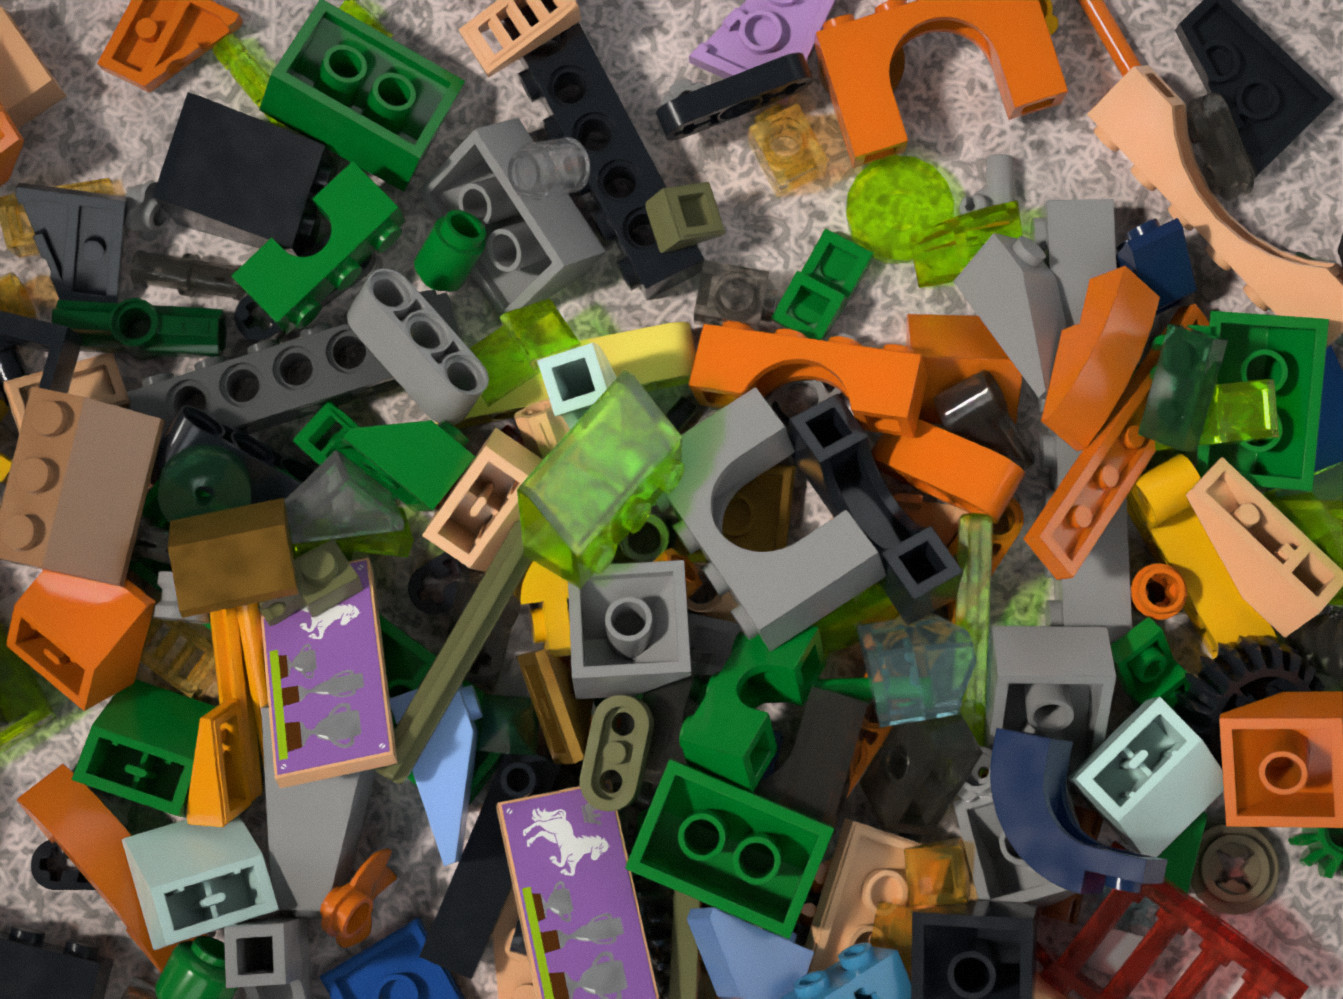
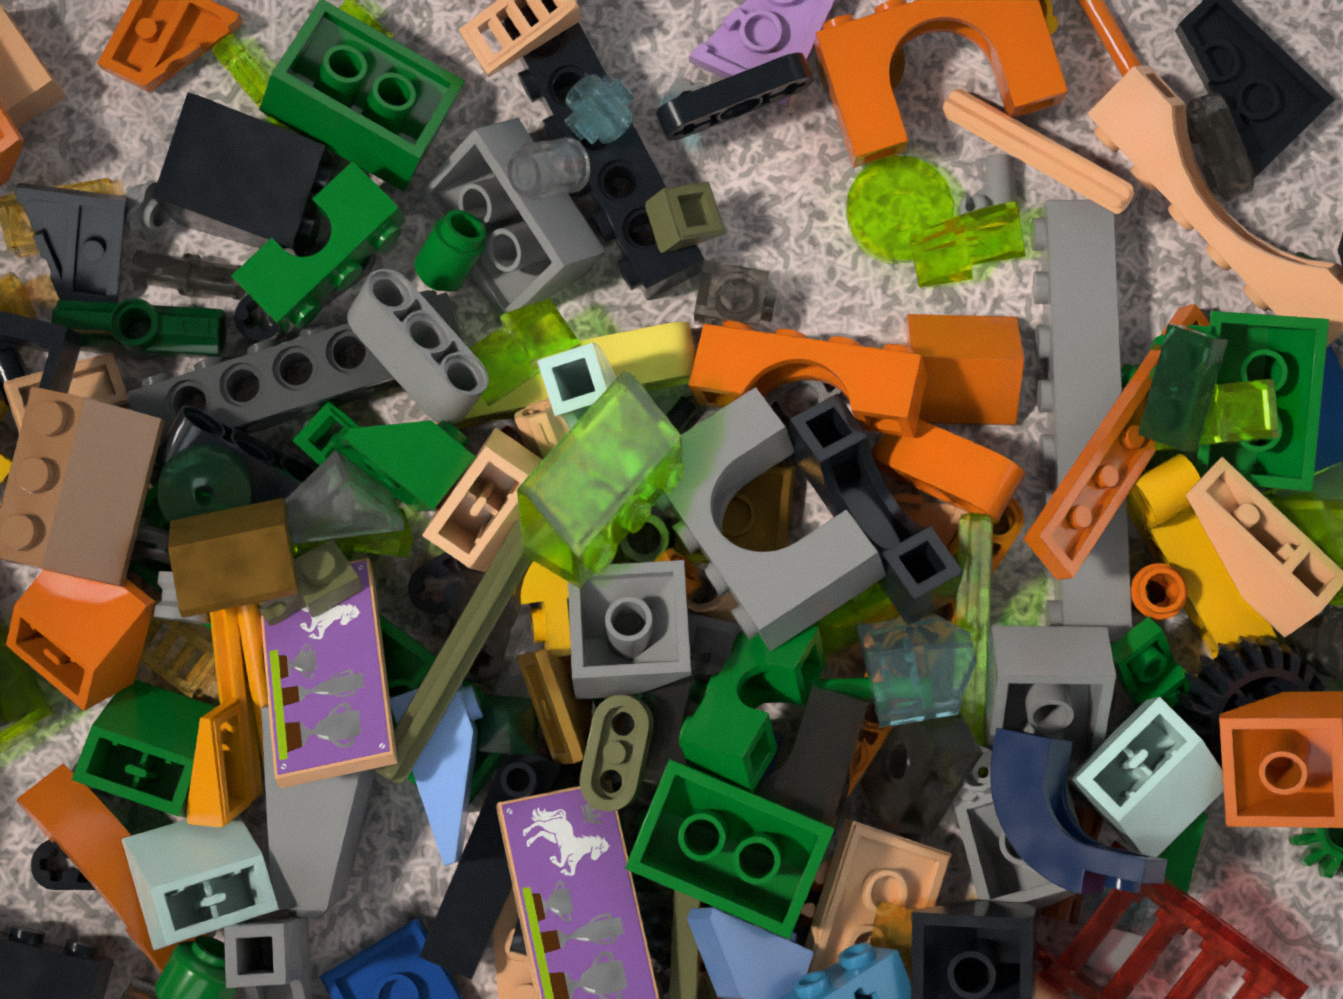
orange plate [320,848,397,948] -> none
clear yellow brick [748,103,828,198] -> none
green slope [771,228,874,340] -> none
clear yellow slope [904,838,970,906] -> none
clear smoke piece [934,369,1035,471] -> none
light grey slope [953,233,1067,399] -> none
orange slope [1041,266,1160,452] -> none
dark blue slope [1116,218,1197,316] -> none
dark tan gear [1190,823,1279,915] -> none
none -> clear light blue gear [564,74,634,144]
none -> light nougat axle [942,89,1135,214]

